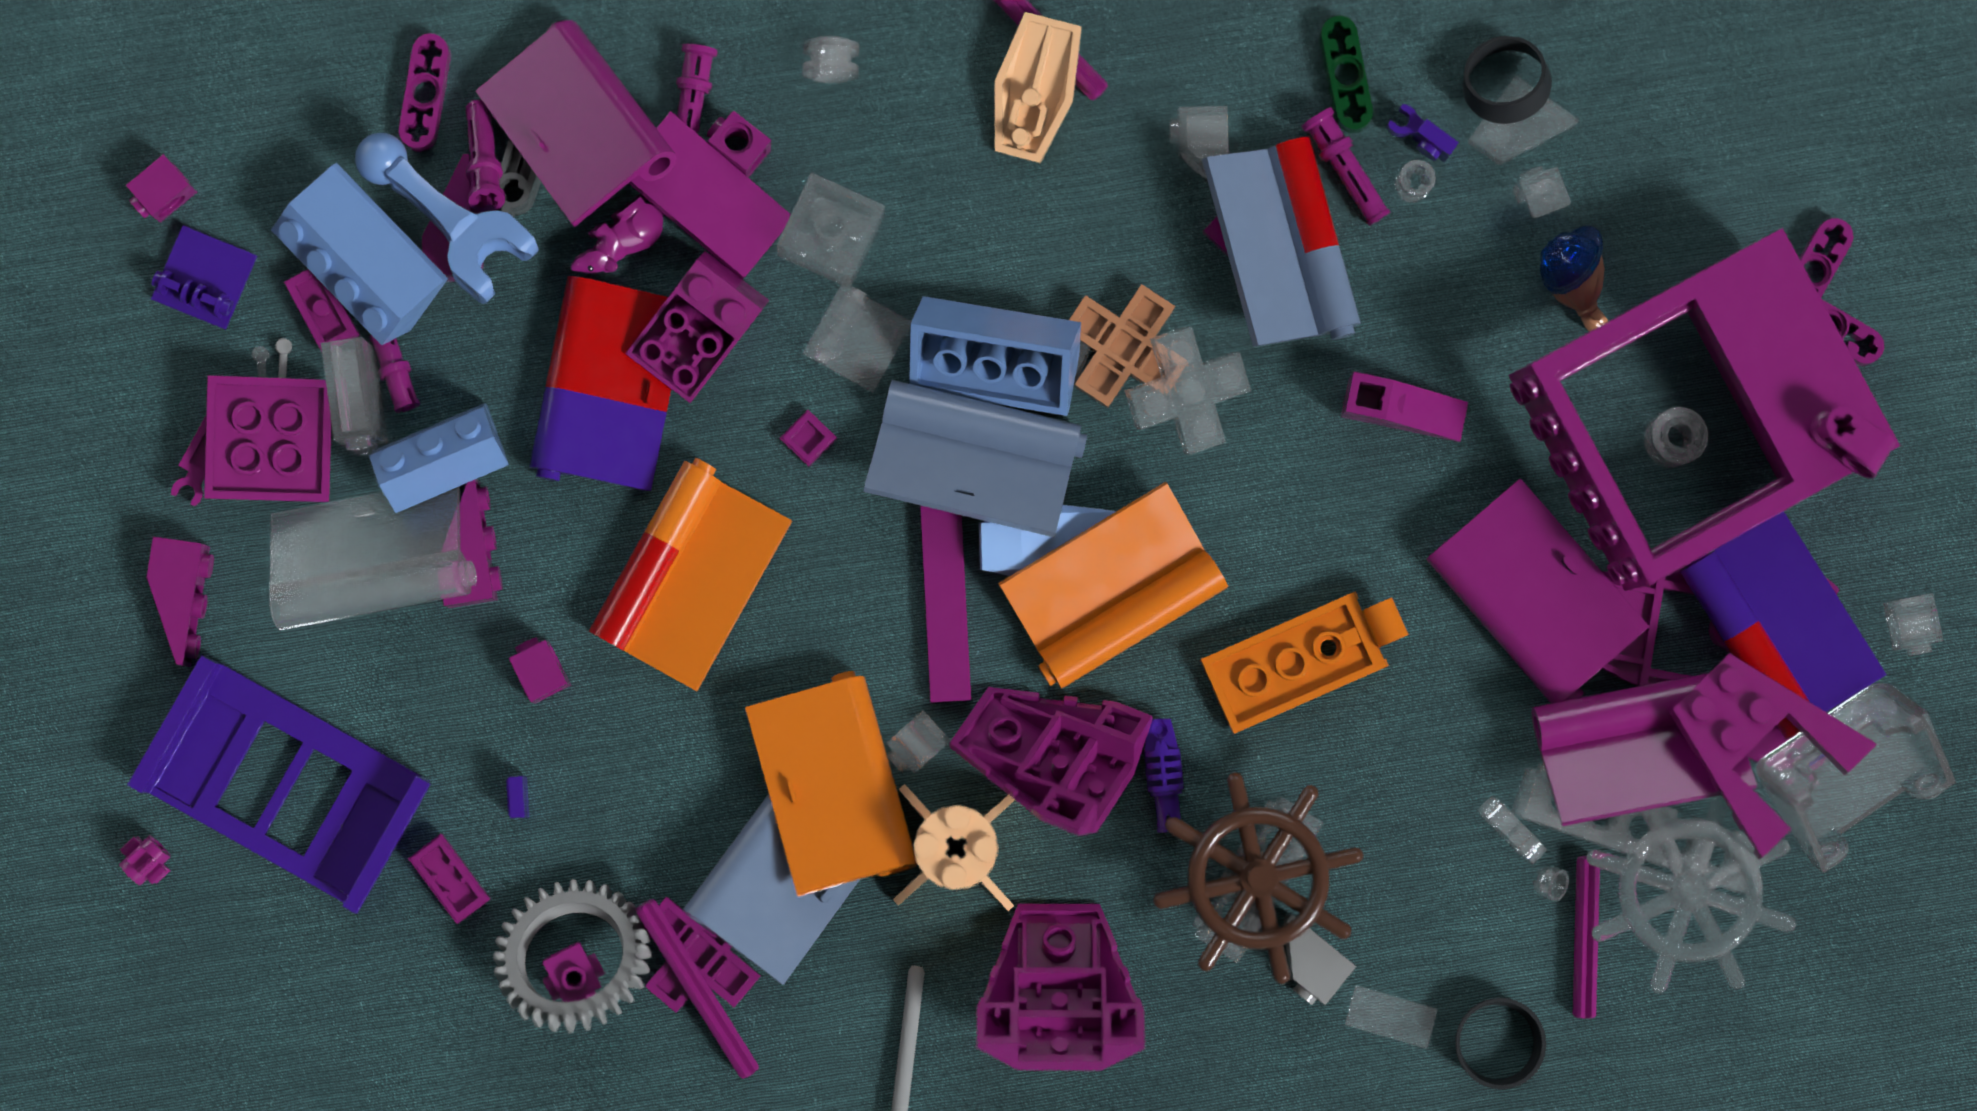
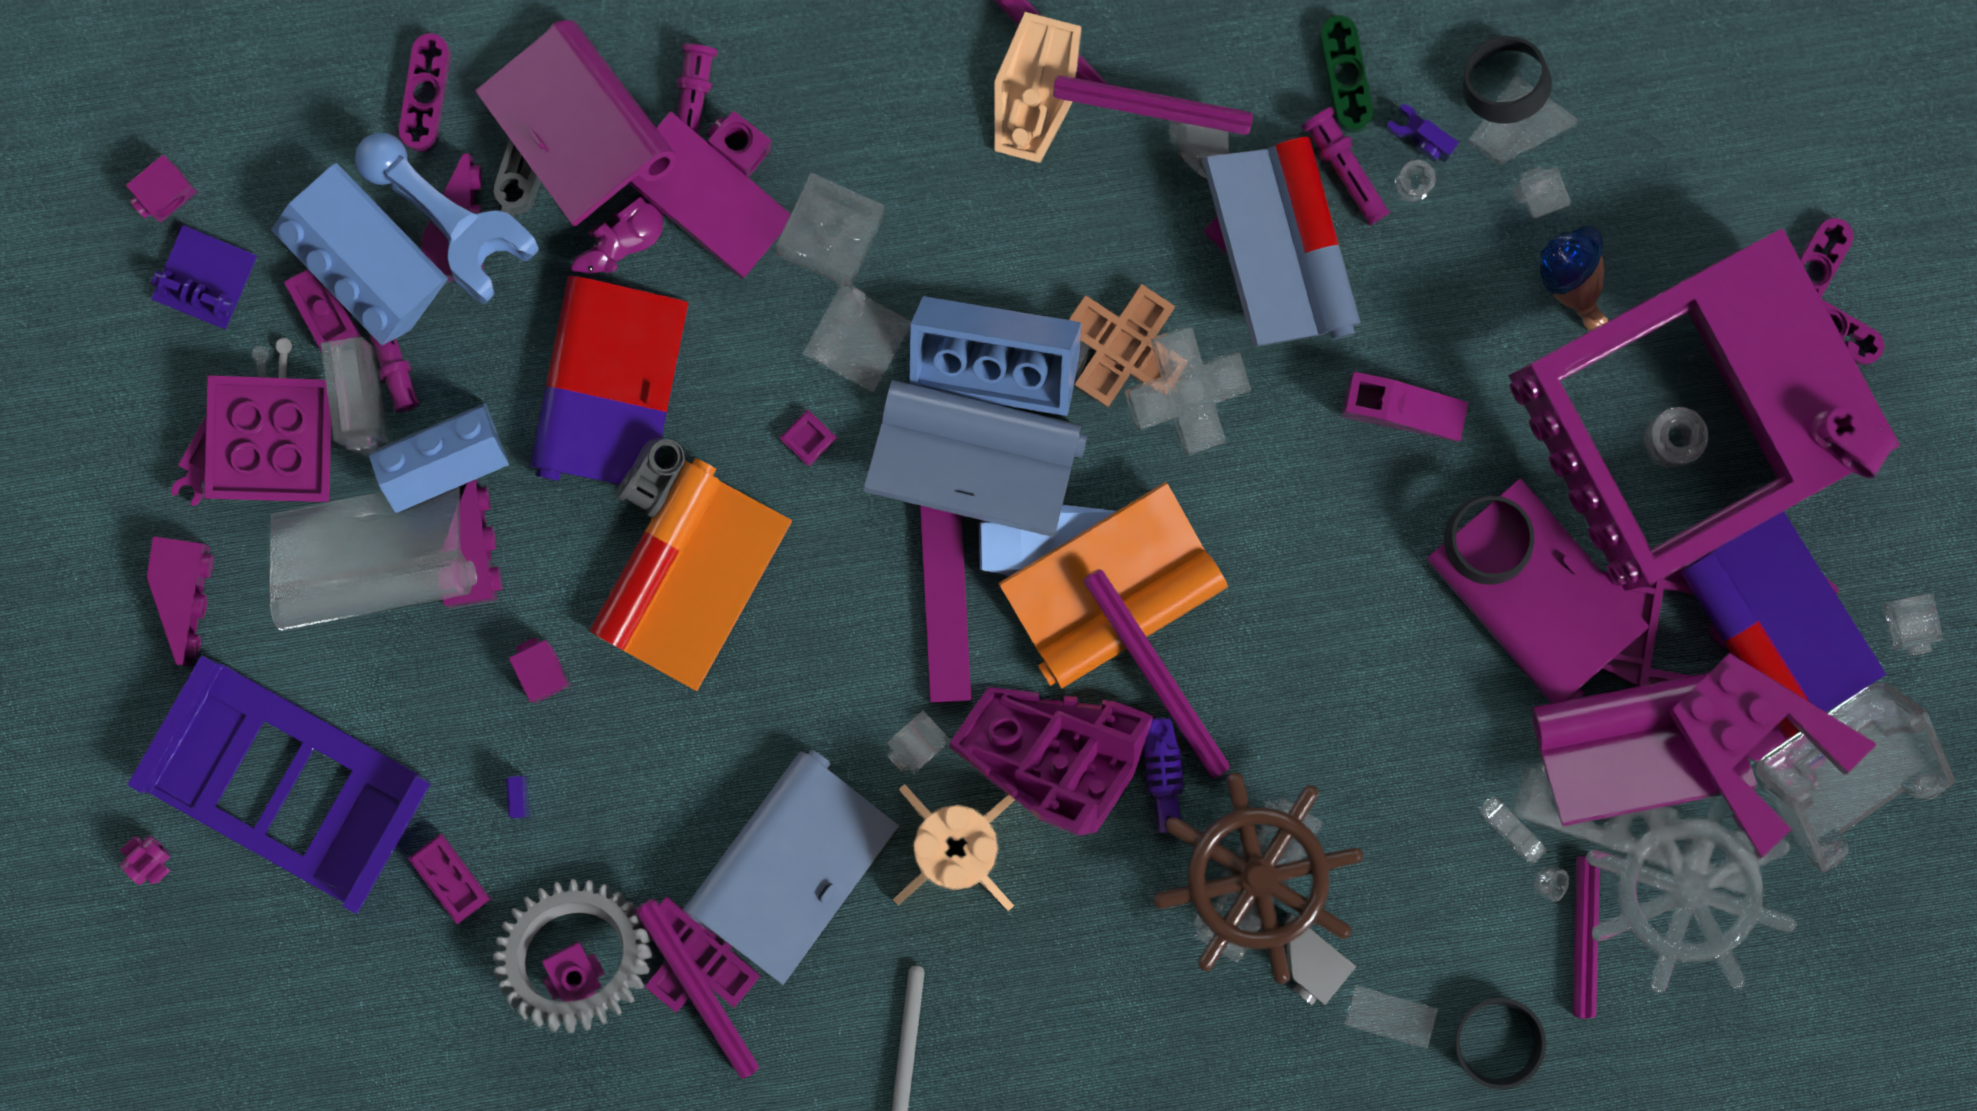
magenta pin [465,100,505,212] -> none
magenta slope [626,251,769,403] -> none
orange door [745,671,918,897] -> none
clear wheel [802,36,860,84] -> none
magenta wedge [977,904,1145,1071] -> none
orange hinge [1200,591,1409,734] -> none
none -> dark grey piece [616,438,685,518]
none -> magenta axle [1053,75,1253,135]
none -> magenta axle [1083,569,1230,778]
none -> black tyre [1444,495,1534,585]

